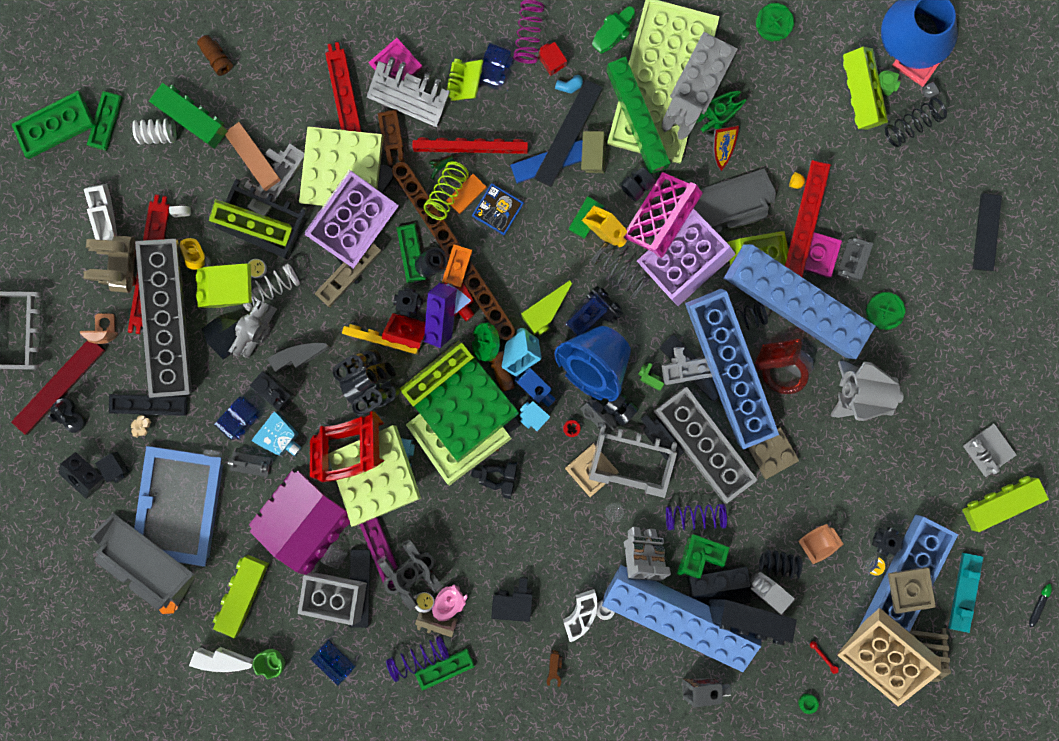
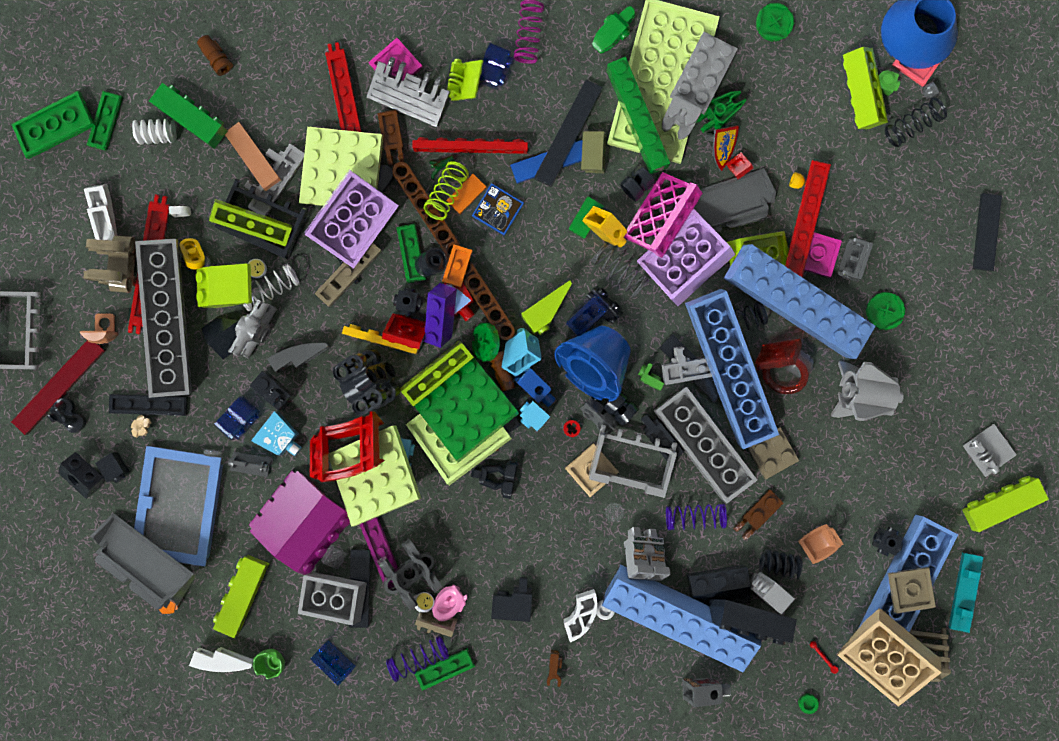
red brick [538,42,567,76] -> none
dark azure arm [555,75,583,93] -> none
green panel [677,534,730,579] -> none
tile [864,556,886,576] -> none
black piece [1029,584,1052,627] -> none
none -> red plate [726,153,753,180]
none -> reddish brown hinge [733,489,784,540]

